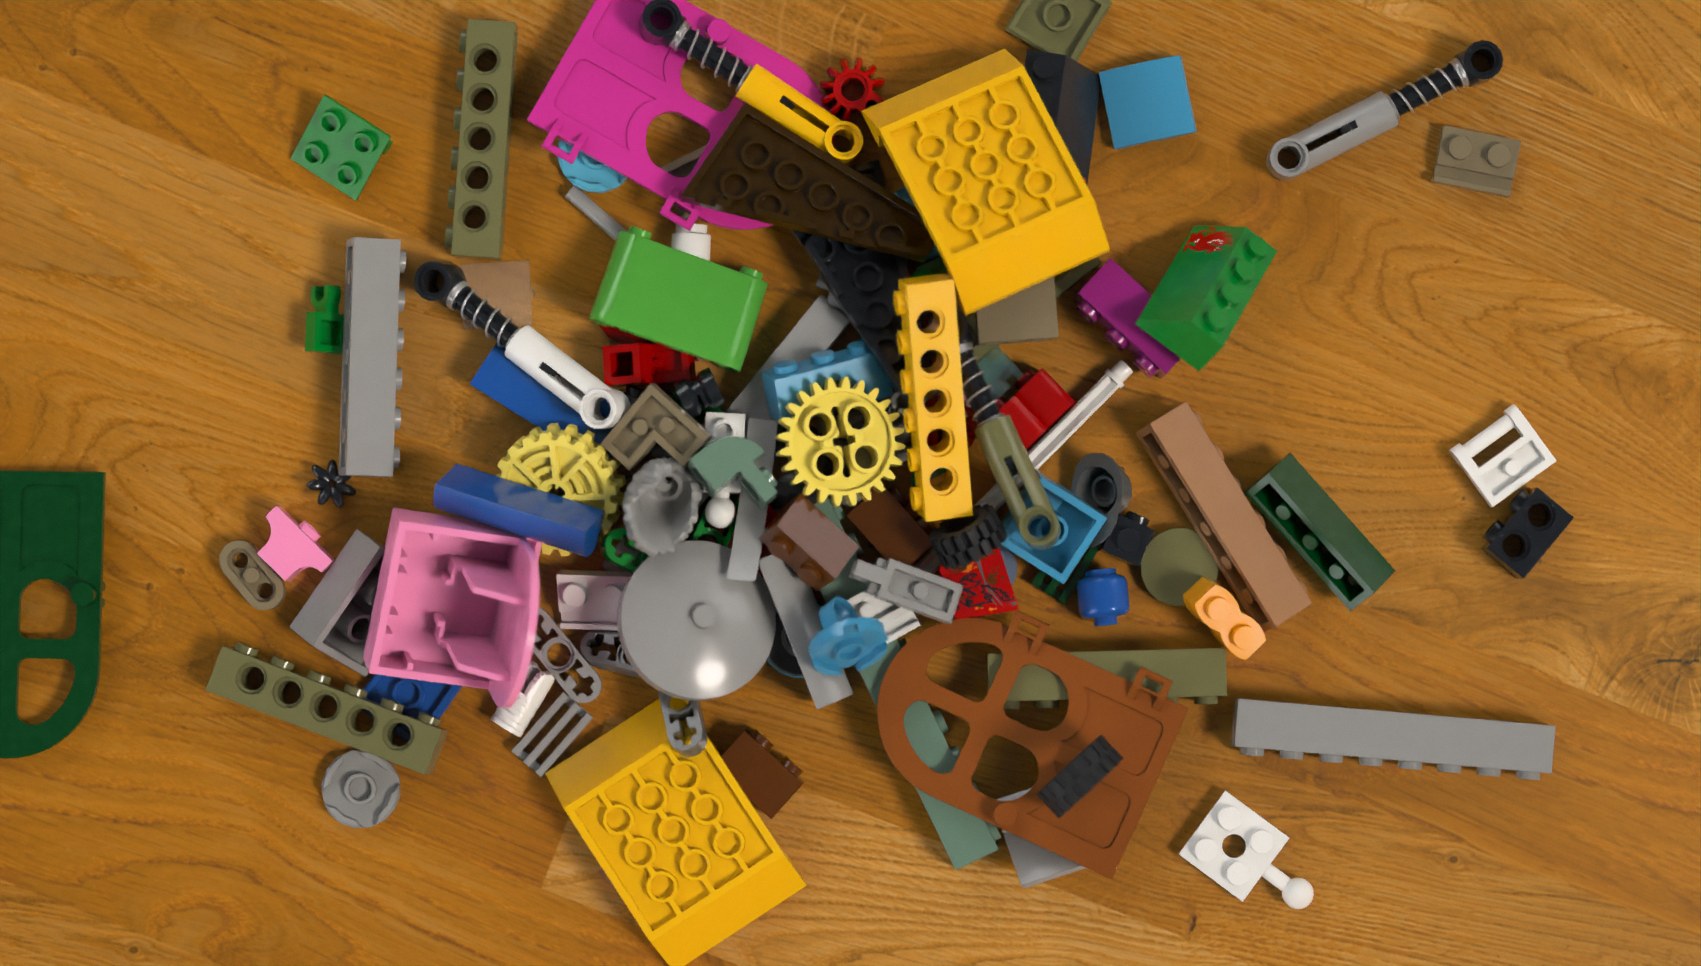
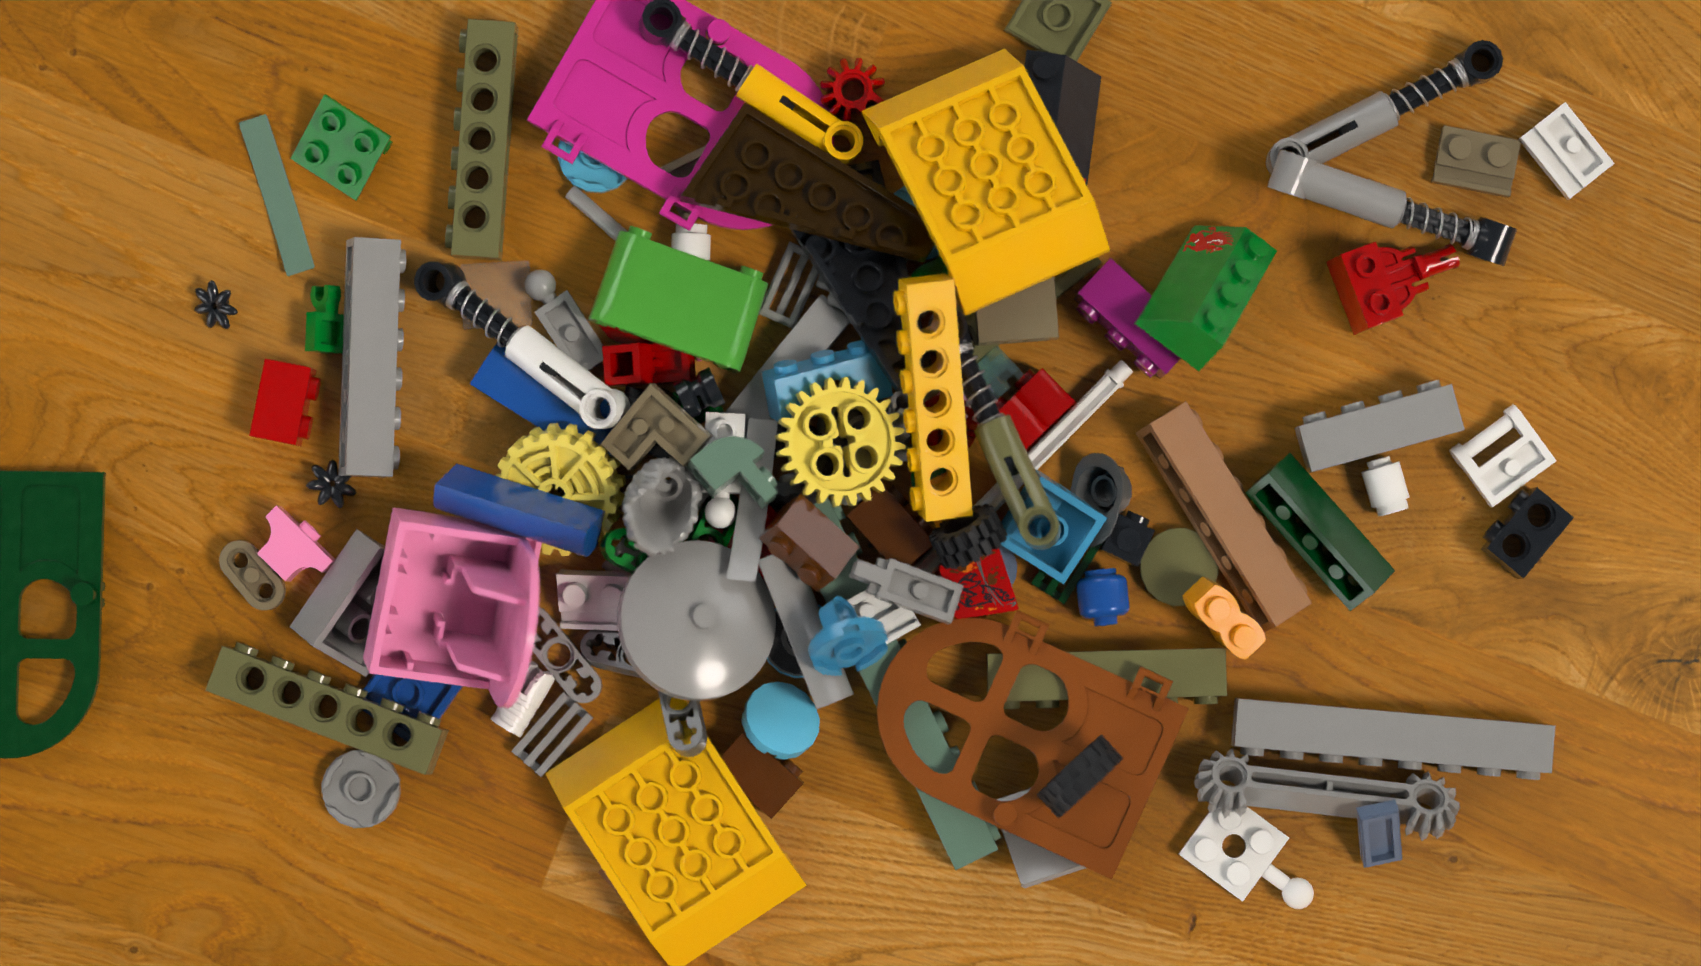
dark azure slope [1098,55,1197,150] -> none
none -> black plant [195,280,238,329]
none -> sand green sticker [239,114,315,276]
none -> red brick [249,358,321,447]
none -> light grey plate [525,269,604,371]
none -> medium azure tile [742,681,820,760]
none -> light grey tile [759,242,819,329]
none -> light grey arm [1194,749,1460,841]
none -> piece [1267,149,1517,266]
none -> light grey brick [1295,380,1465,473]
none -> red brick [1326,241,1460,335]
none -> sand blue tile [1356,799,1402,868]
none -> white brick [1361,456,1410,517]
none -> white plate [1518,102,1615,200]

